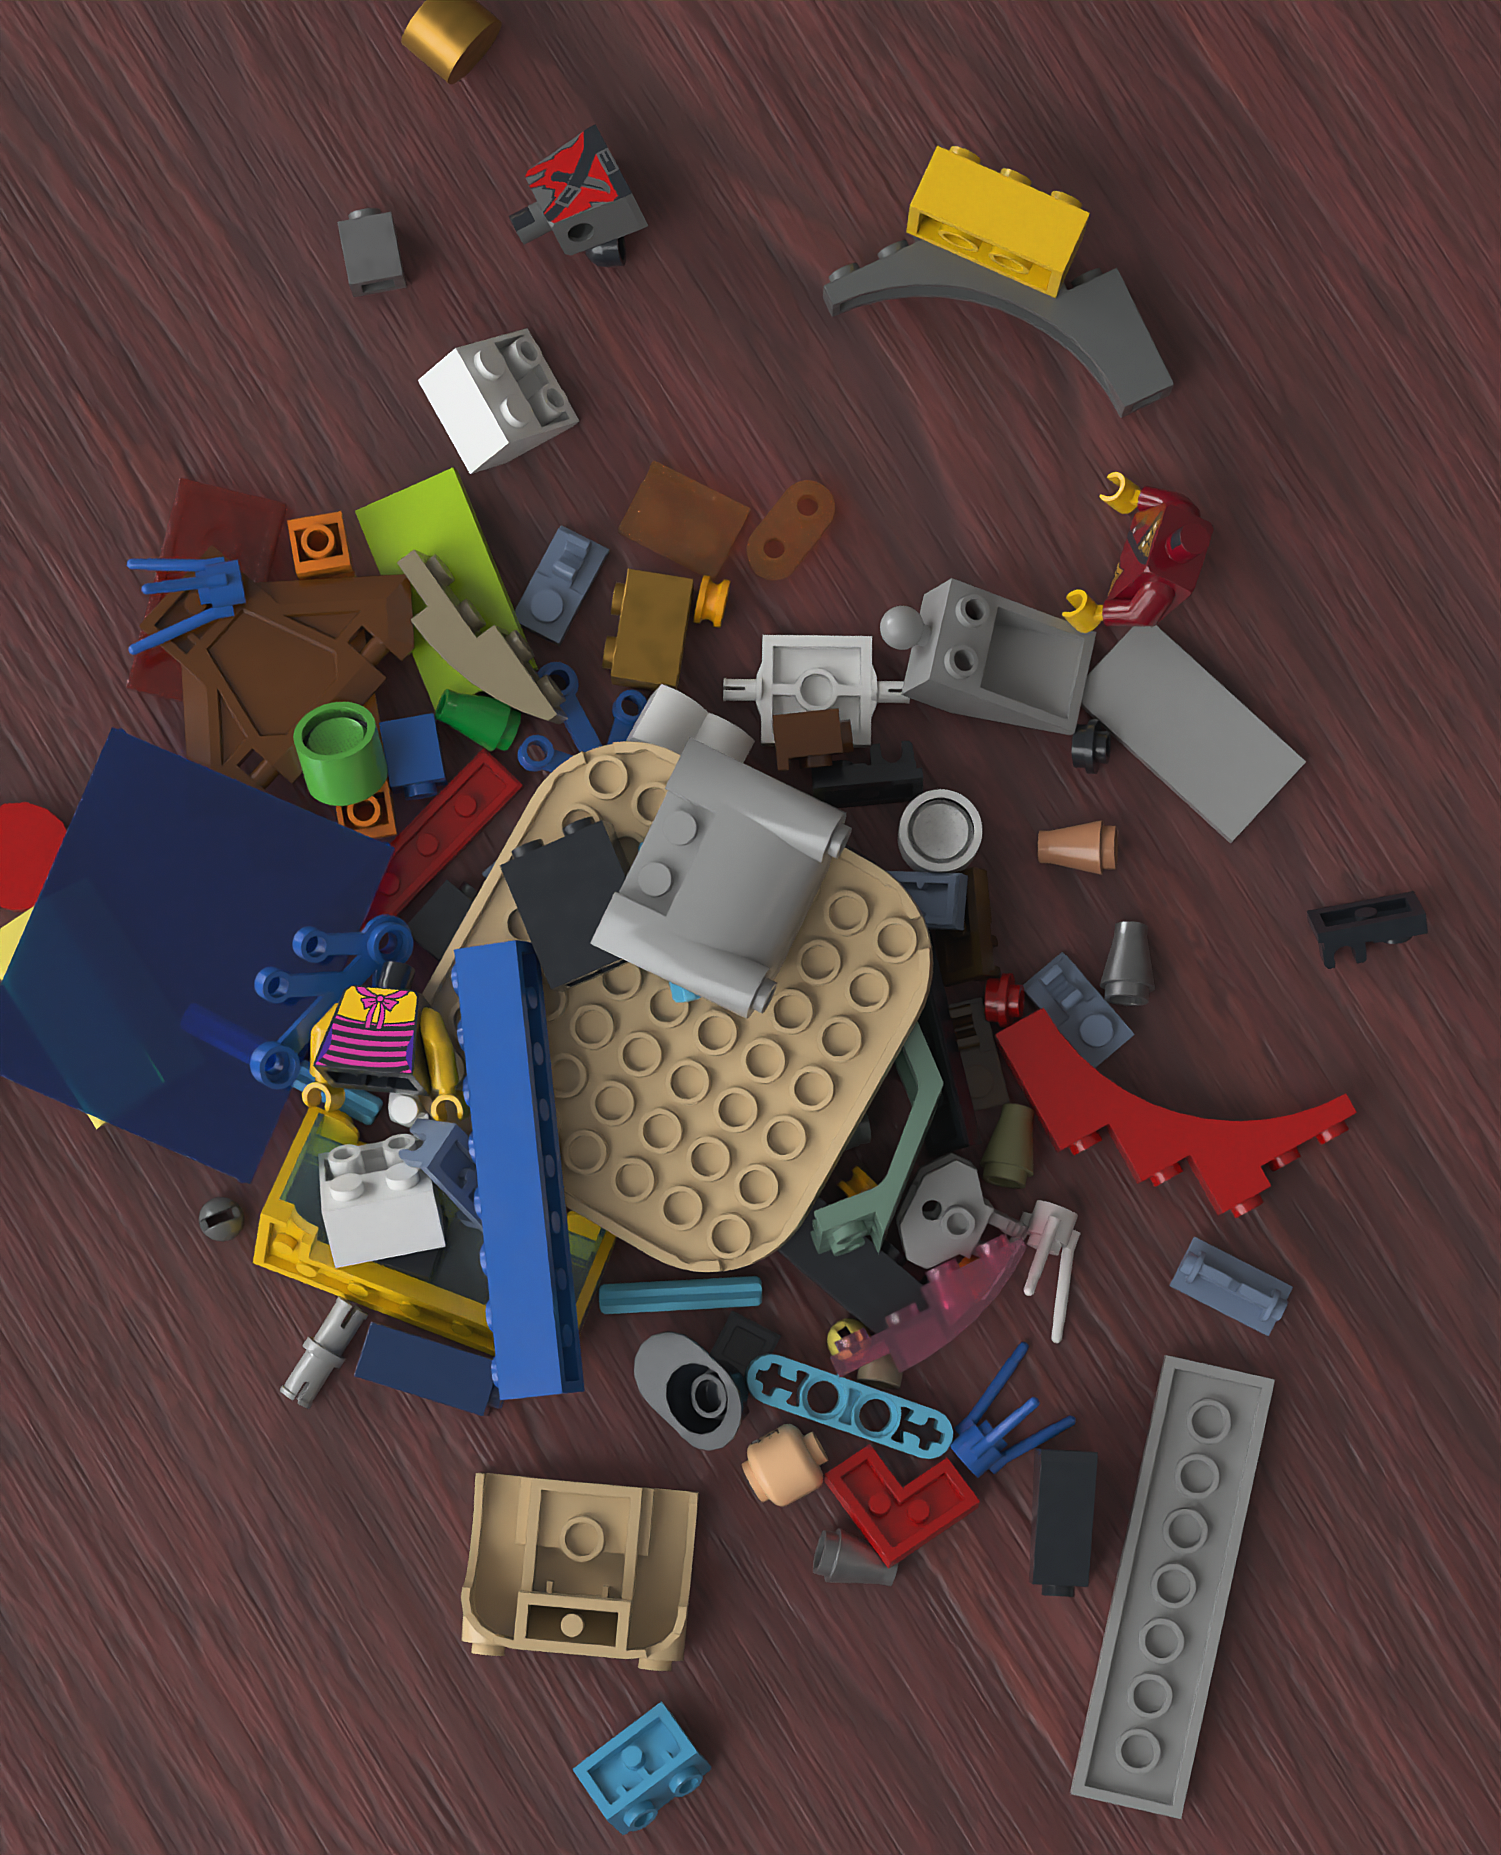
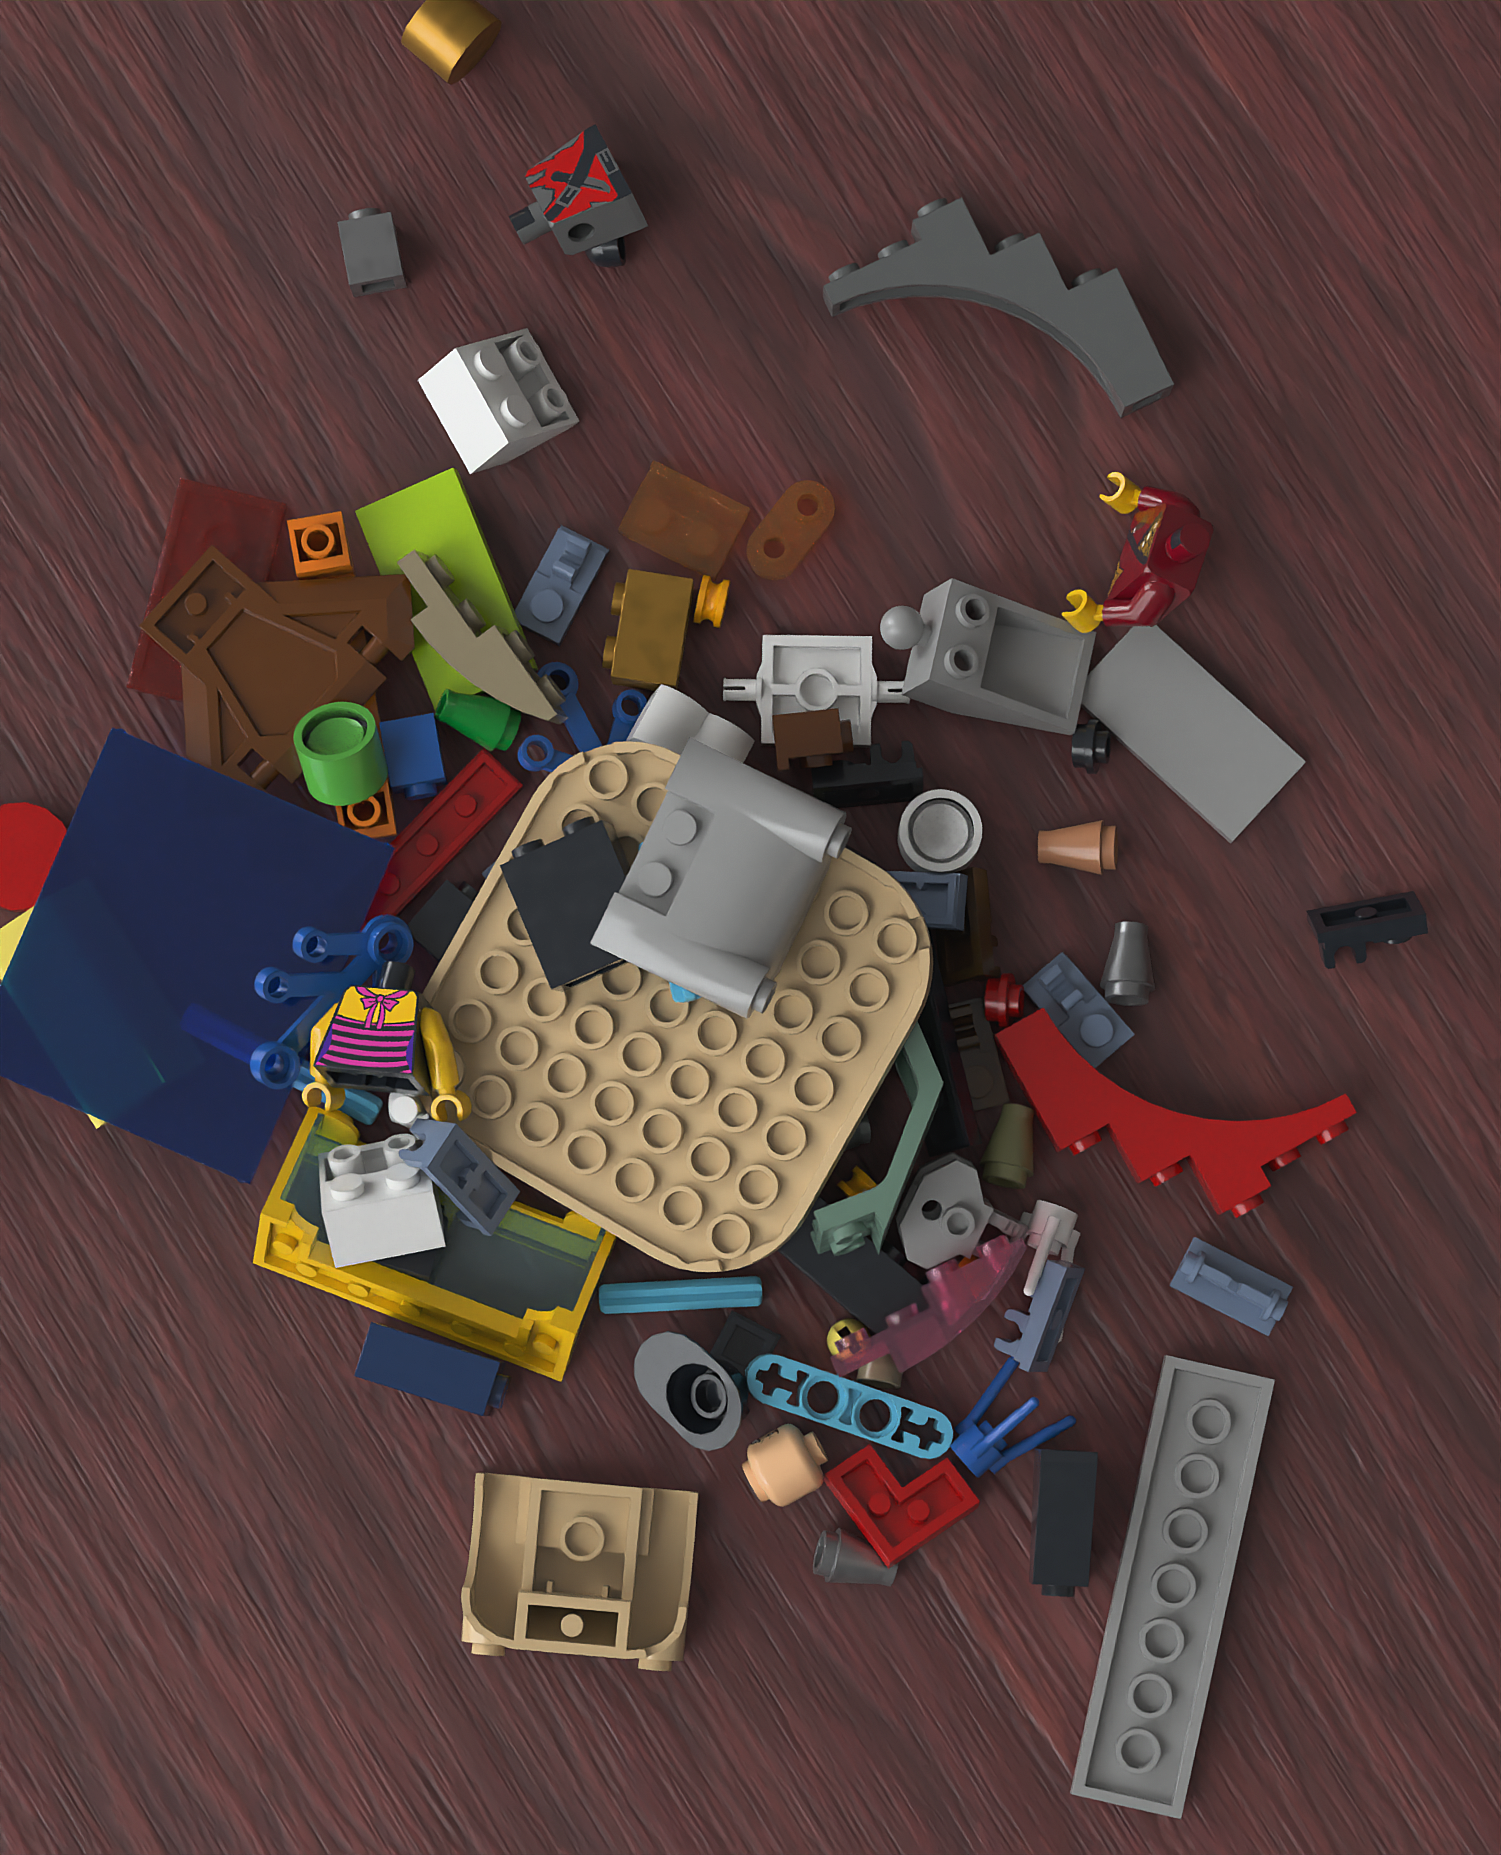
blue plant [127,556,246,655] -> none
dark grey hinge [199,1197,245,1242] -> none
light grey pin [280,1296,369,1409] -> none
blue brick [451,940,585,1400] -> none
dark azure bracket [572,1701,711,1835] -> none
yellow brick [906,146,1090,298] -> none
none -> sand blue plate [994,1260,1085,1372]

